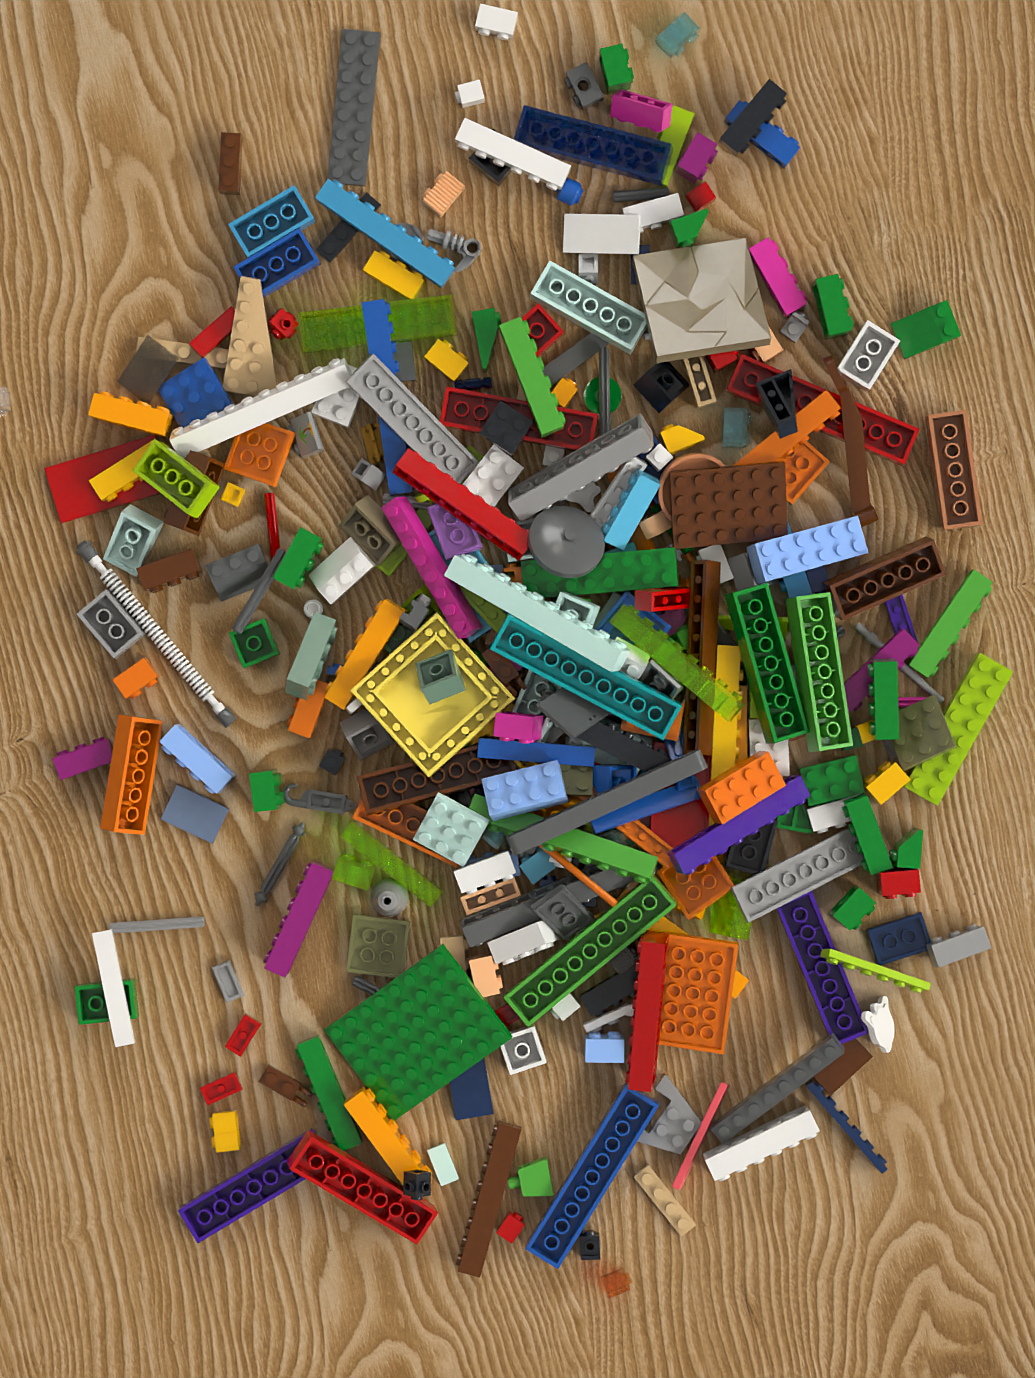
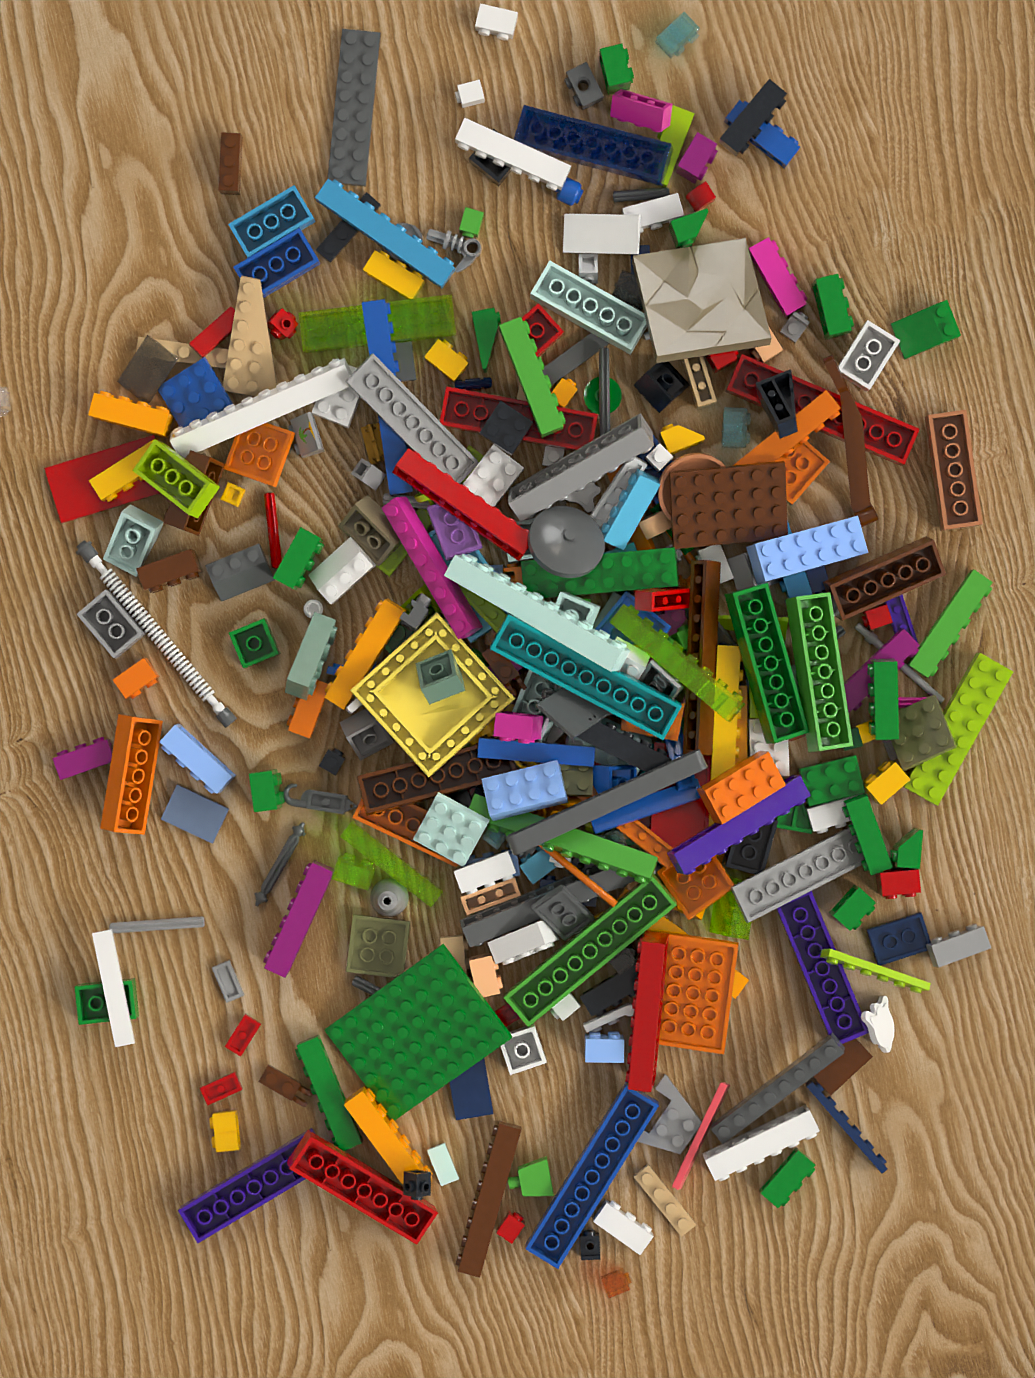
dark grey axle [232,549,286,634] -> none
light nougat brick [422,171,465,218] -> none
none -> bright green brick [459,207,484,239]
none -> white brick [593,1200,654,1255]
none -> clear smoke piece [612,270,643,312]
none -> green brick [759,1147,815,1208]
none -> red brick [861,604,893,630]

